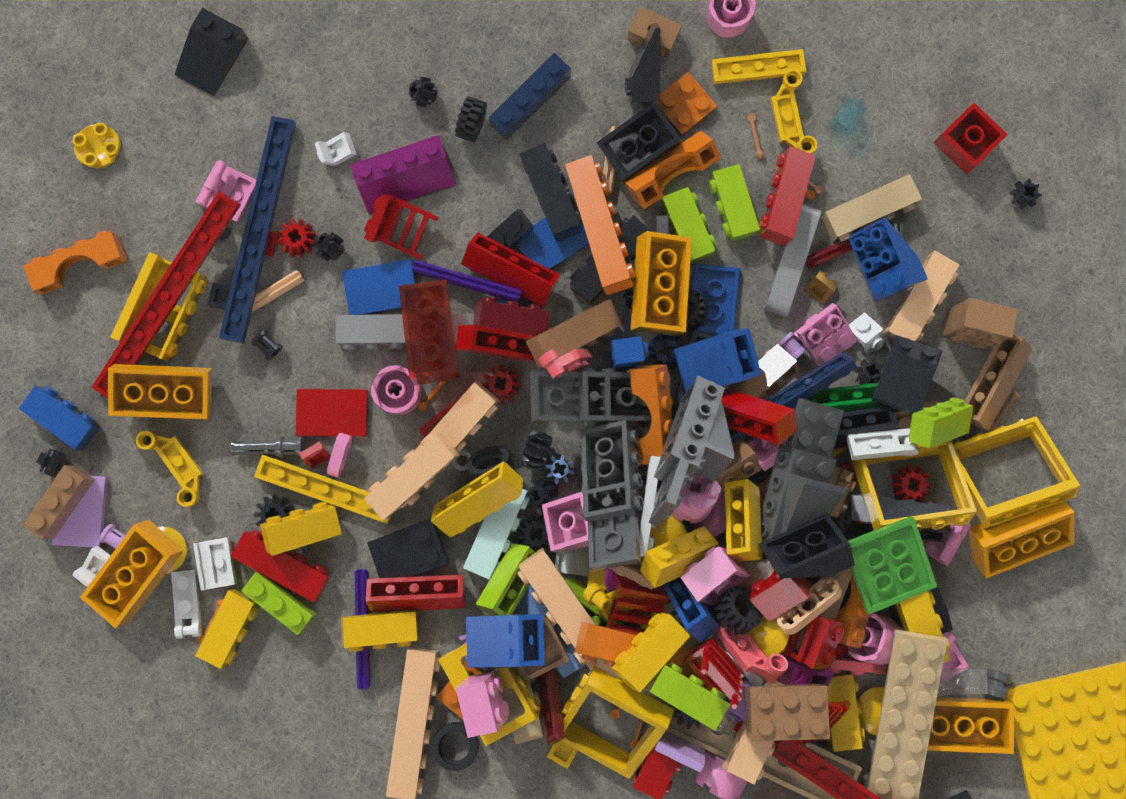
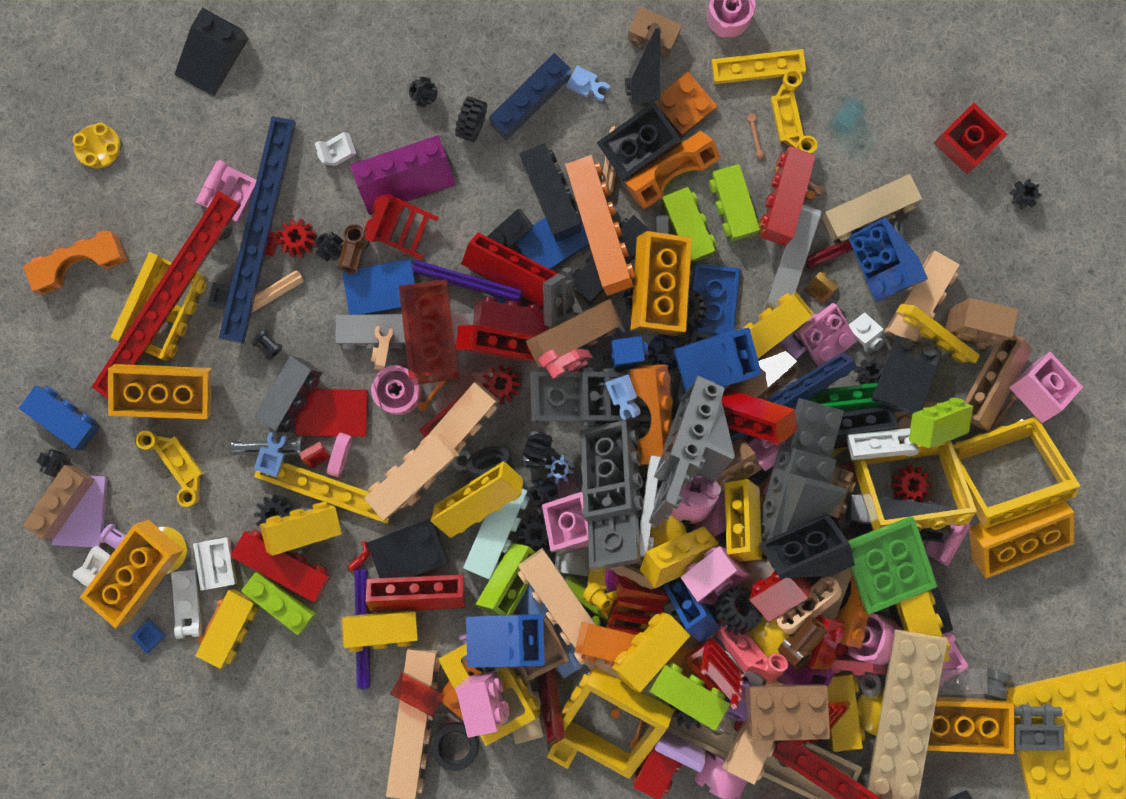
none -> blue tile [131,619,166,654]
none -> medium blue plate [254,432,287,477]
none -> brick [255,355,323,433]
none -> reddish brown piece [338,224,369,275]
none -> red piece [348,541,371,572]
none -> light nougat plate [371,326,393,370]
none -> clear red plate [390,671,445,717]
none -> dark grey plate [543,268,575,328]
none -> light blue plate [567,66,610,101]
none -> light blue plate [605,374,640,420]
none -> yellow brick [743,292,814,359]
none -> reddish brown piece [778,617,828,670]
none -> light grey axle [859,673,883,698]
none -> yellow plate [896,304,980,364]
none -> bright pink brick [1009,352,1083,423]
none -> dark grey plate [1014,704,1064,750]

